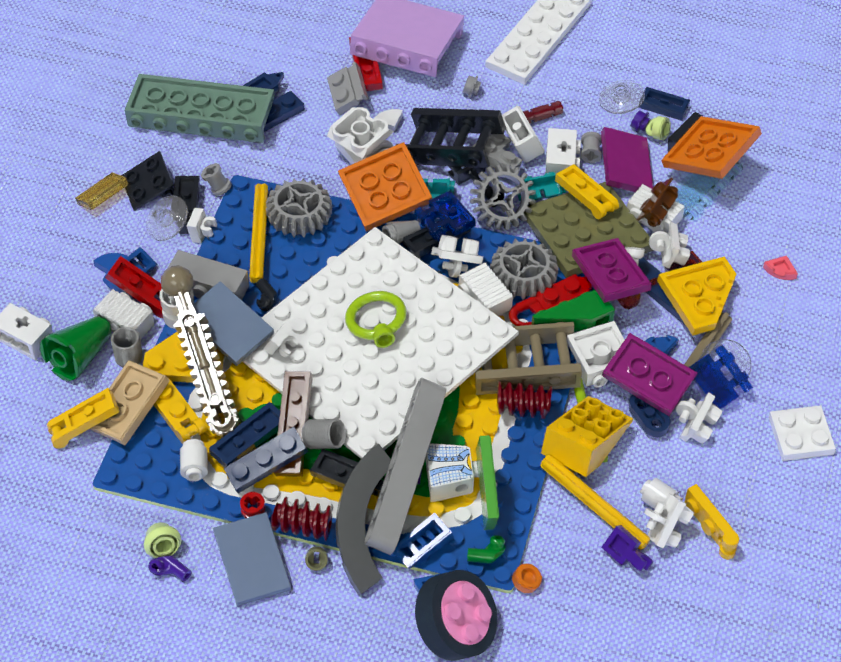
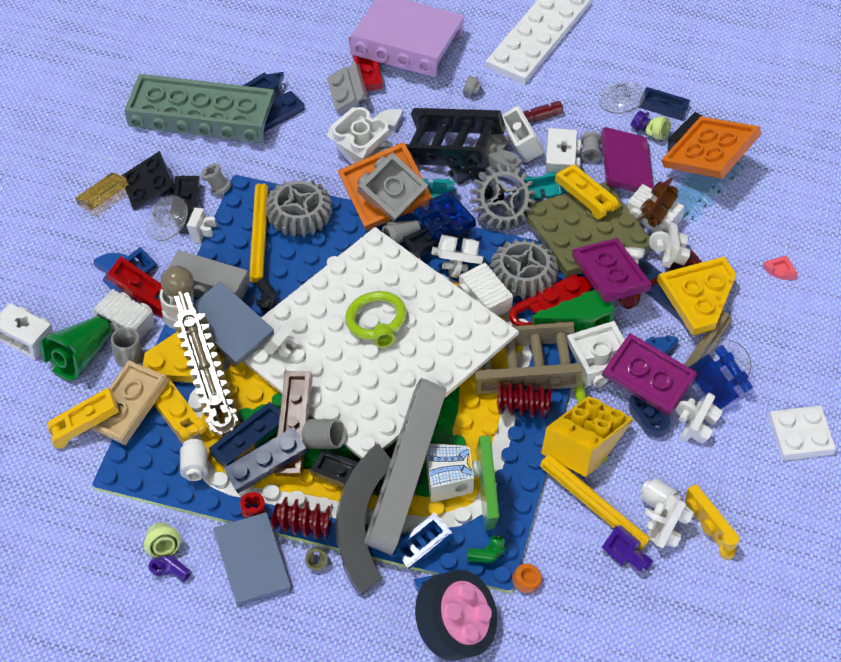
none -> light grey plate [357,152,428,221]

